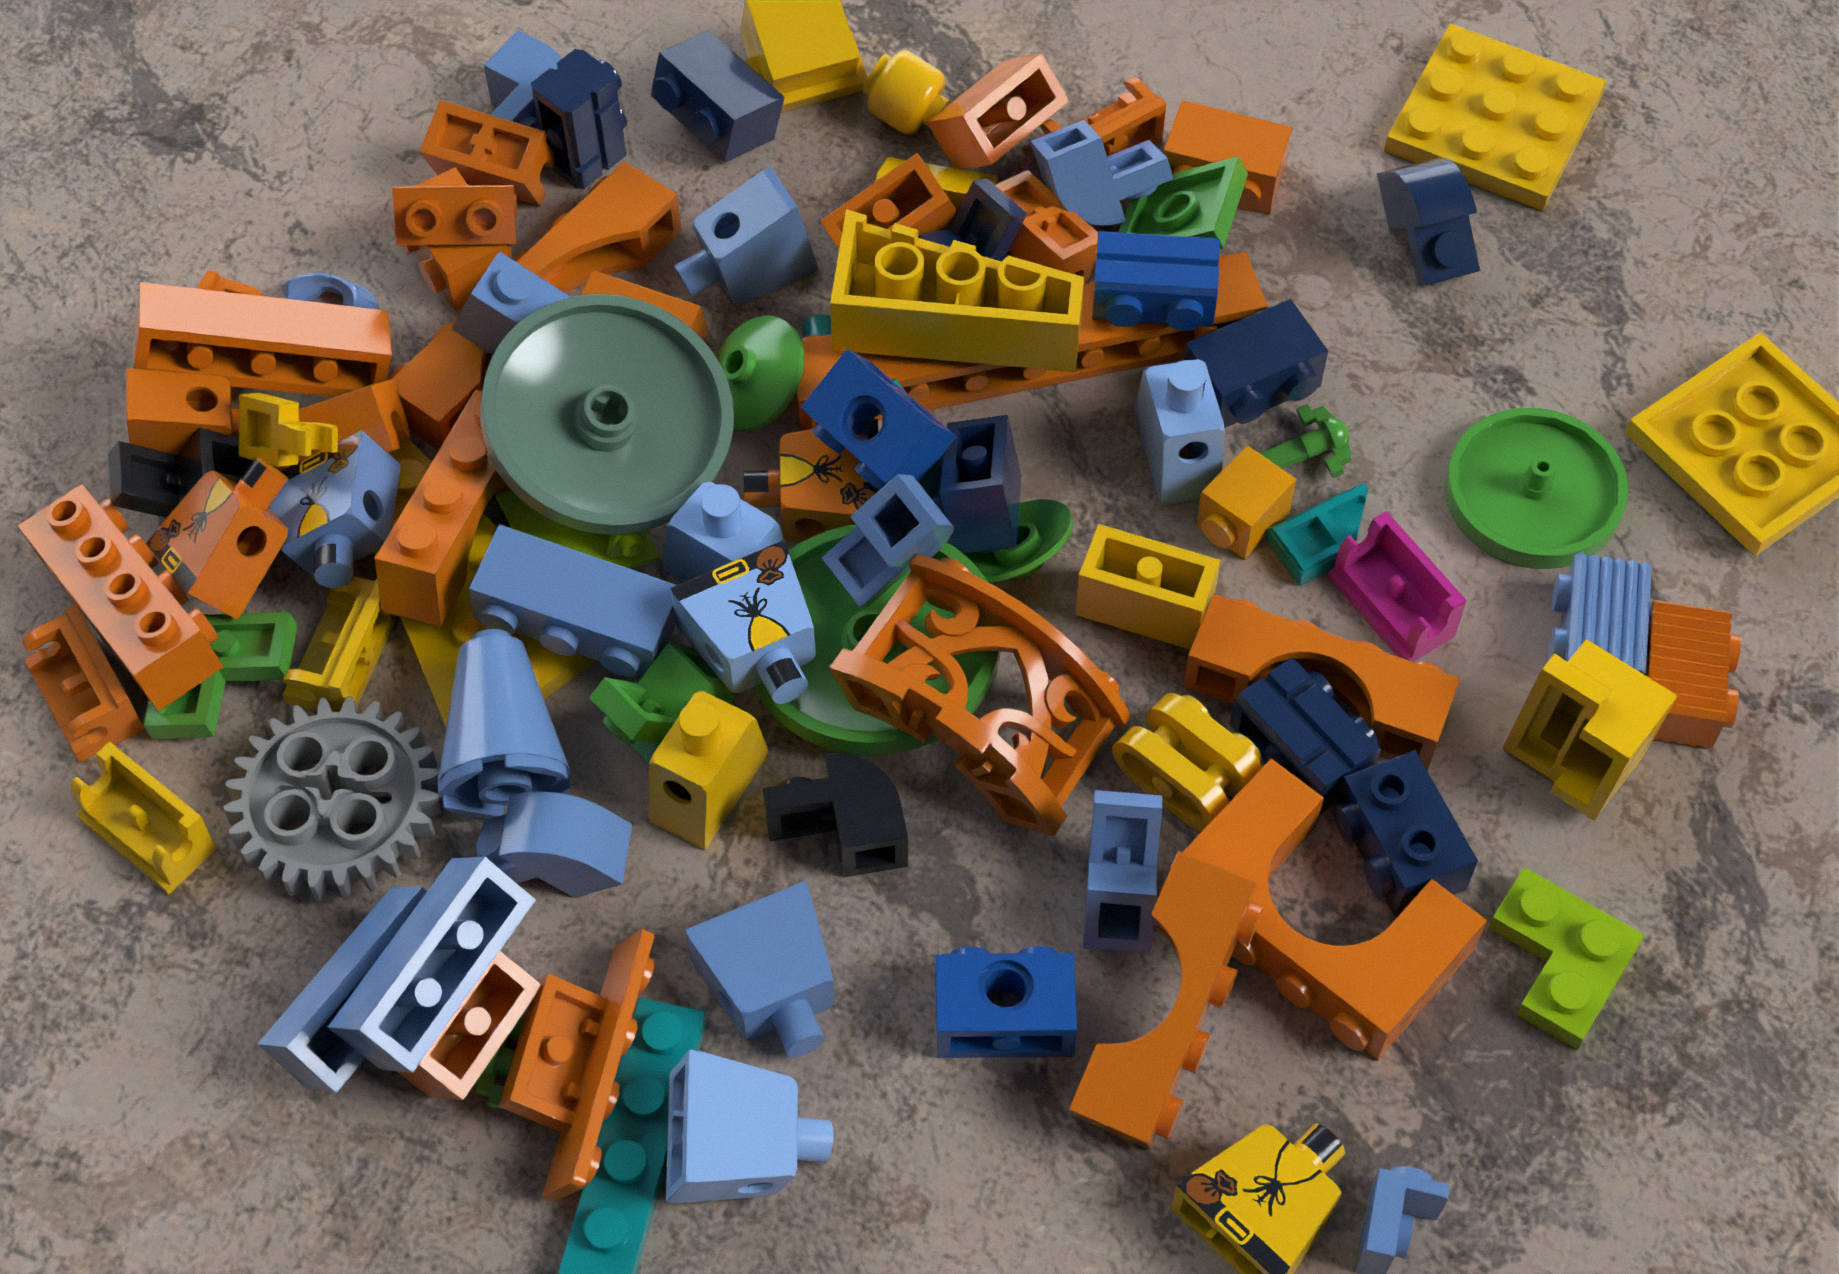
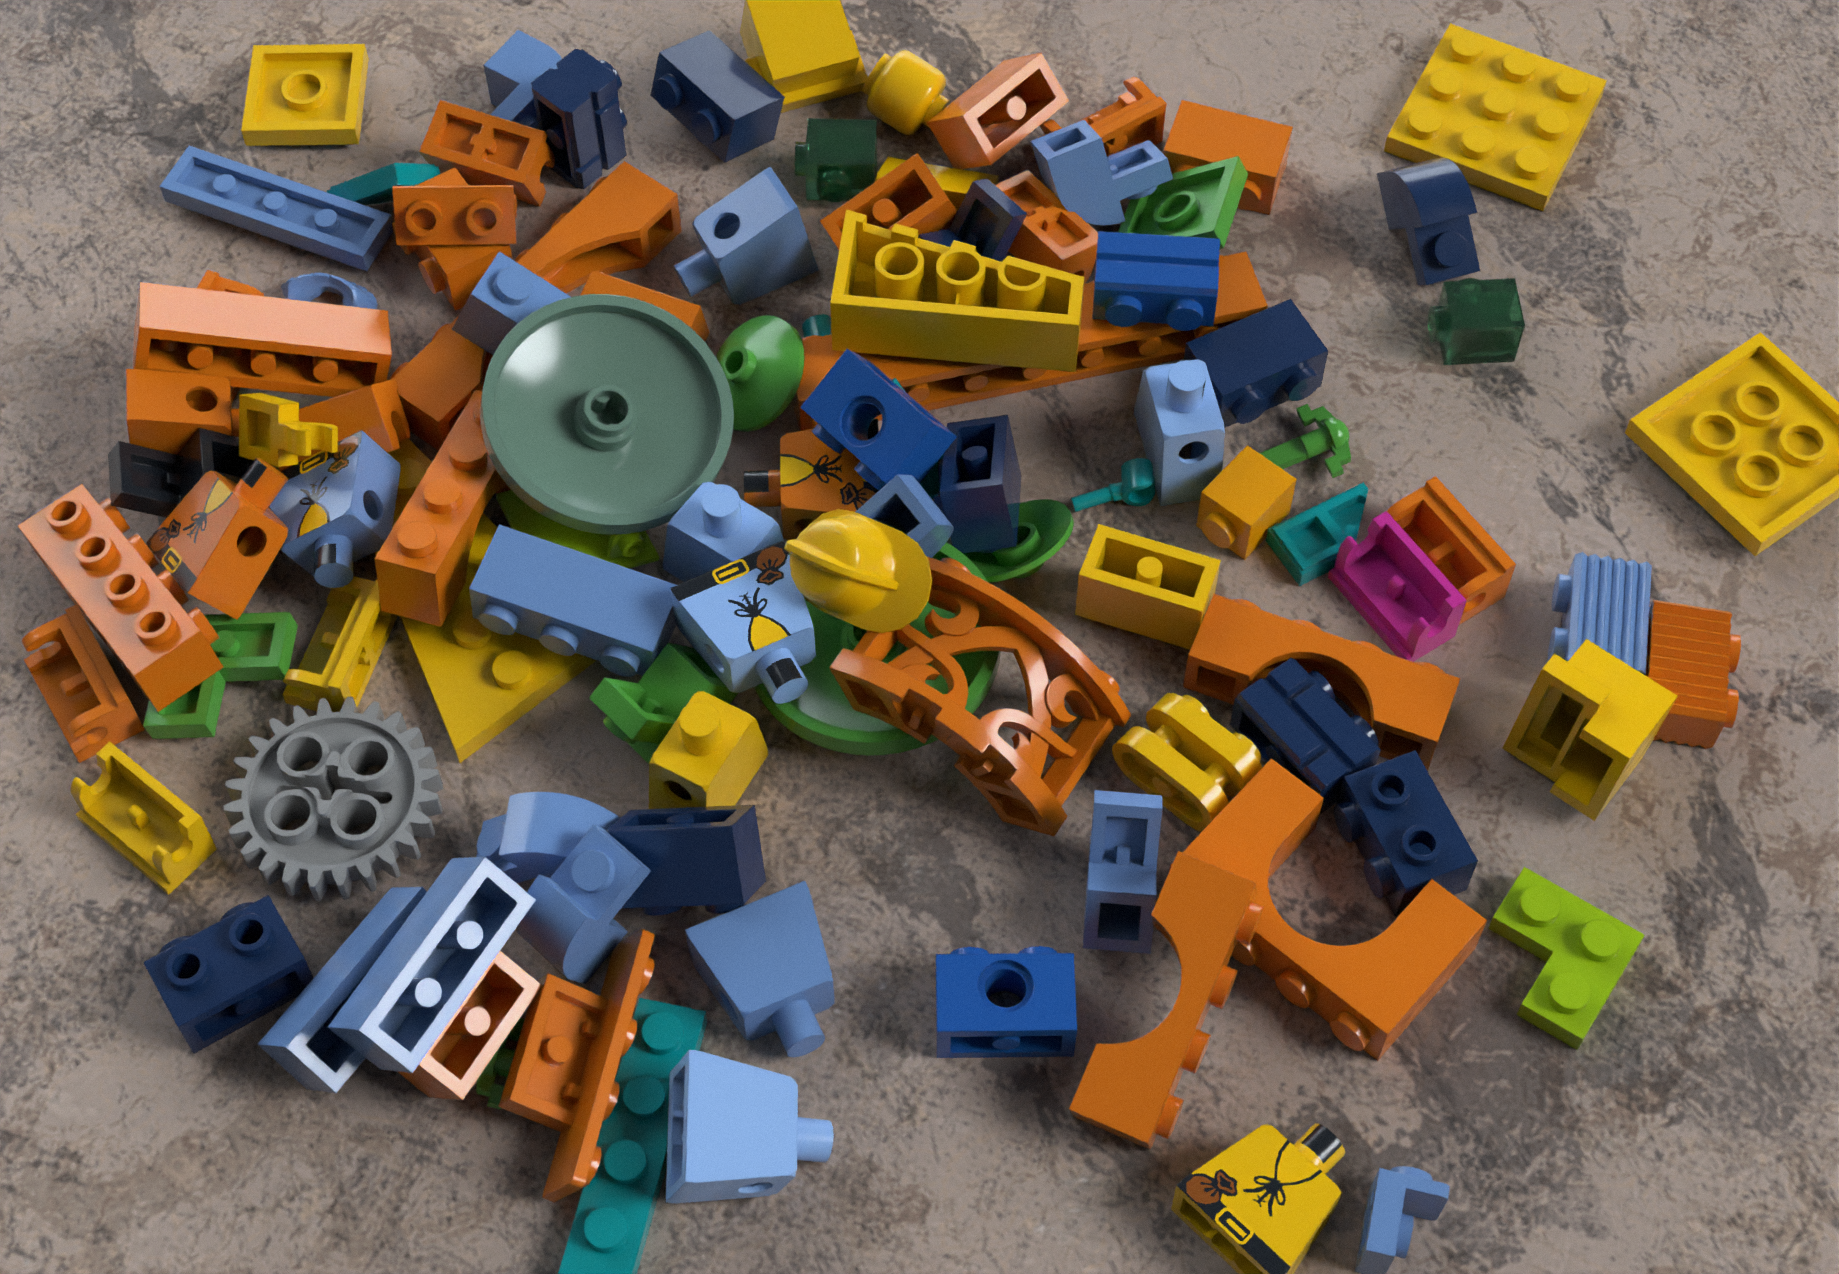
medium blue cone [437,629,571,819] -> none
black brick [762,754,908,878] -> none
bright green piece [1445,408,1628,569] -> none
none -> dark blue brick [143,895,314,1054]
none -> medium blue plate [159,146,393,271]
none -> yellow plate [241,44,369,146]
none -> teal tile [327,163,440,206]
none -> medium blue brick [516,824,651,984]
none -> dark blue brick [605,804,766,916]
none -> yellow piece [784,509,932,633]
none -> clear green brick [795,118,878,202]
none -> teal hand [1071,458,1155,512]
none -> orange hinge [1387,476,1516,625]
none -> clear green brick [1428,278,1525,365]

